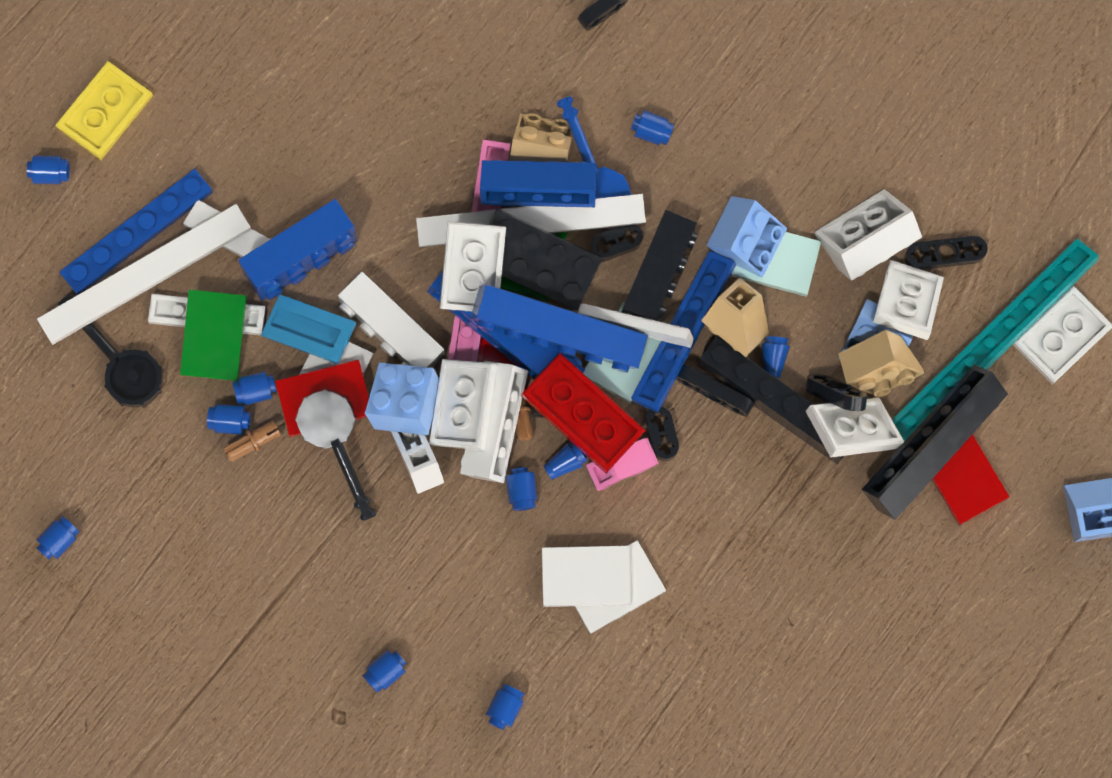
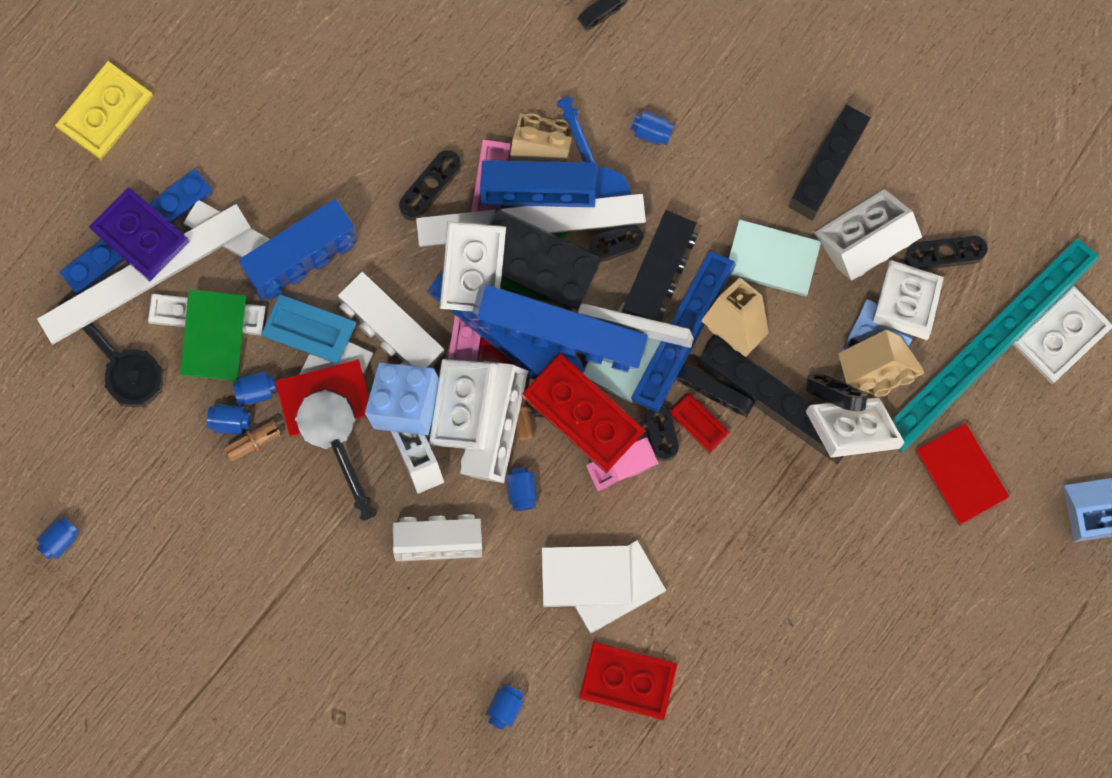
blue brick [27,156,70,184] -> none
blue brick [362,650,407,693] -> none
blue cone [543,443,588,480] -> none
light blue slope [707,196,787,277] -> none
blue cone [762,336,790,378] -> none
black brick [861,364,1008,520] -> none
none -> dark purple tile [89,187,190,282]
none -> white slope [393,514,482,561]
none -> black beam [399,150,460,221]
none -> red tile [579,642,678,721]
none -> red tile [670,393,730,454]
none -> black brick [789,104,871,221]

